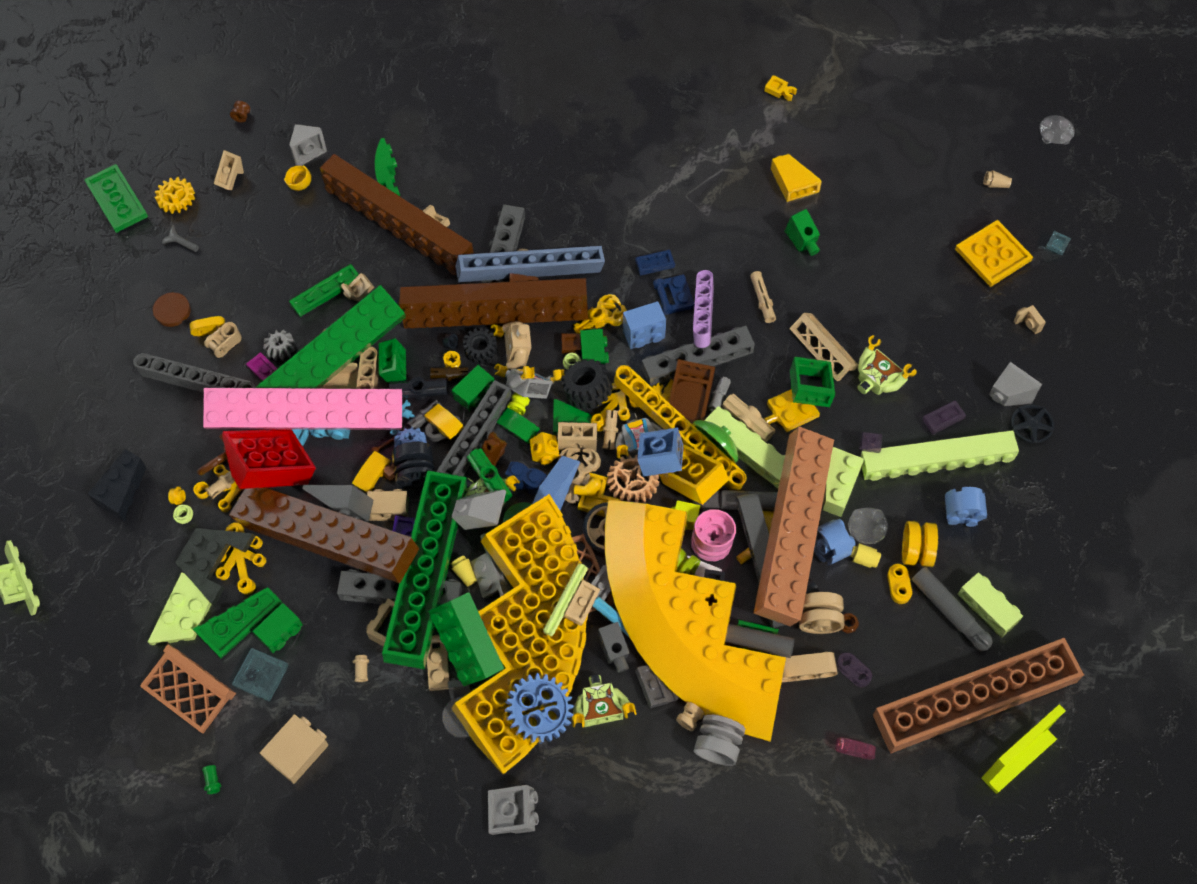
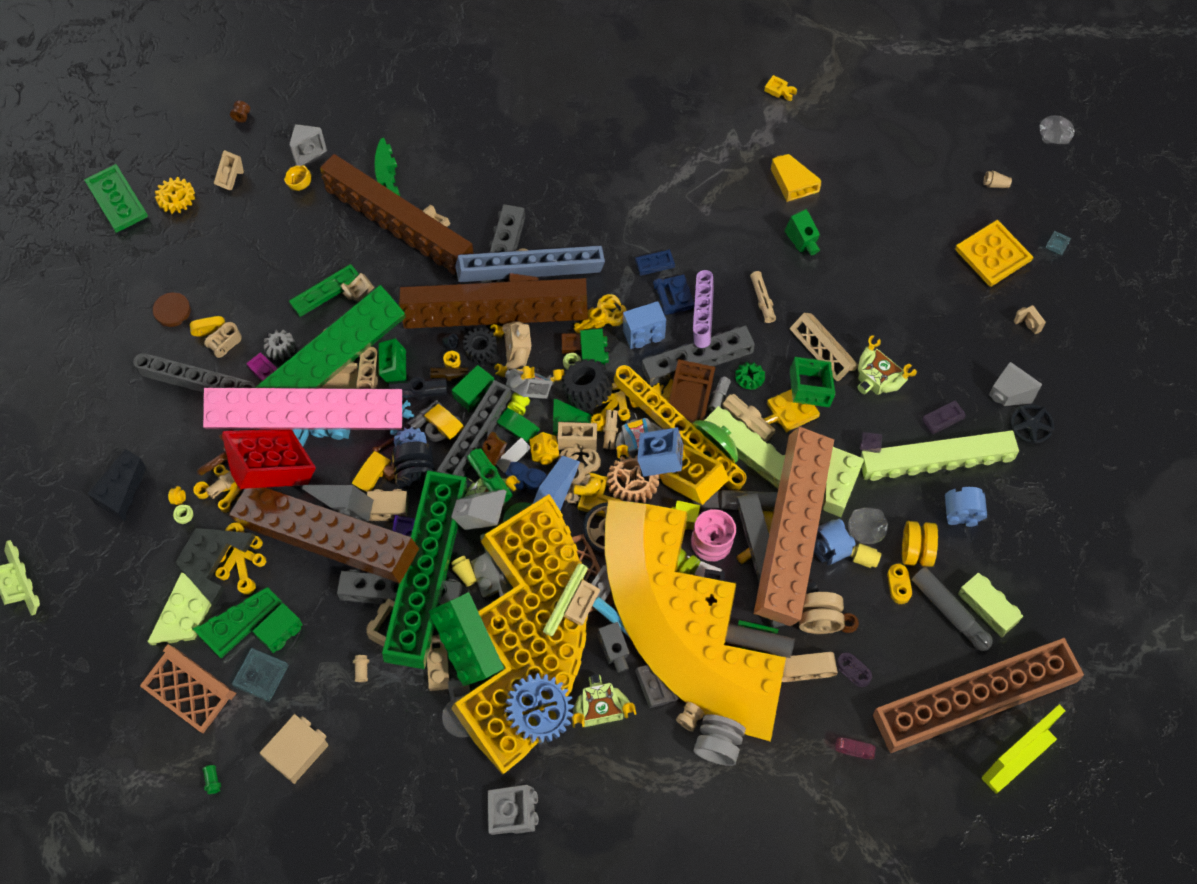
dark grey piece [162,225,199,252] -> none
none -> white sticker [496,438,530,473]
none -> green gear [735,361,765,390]

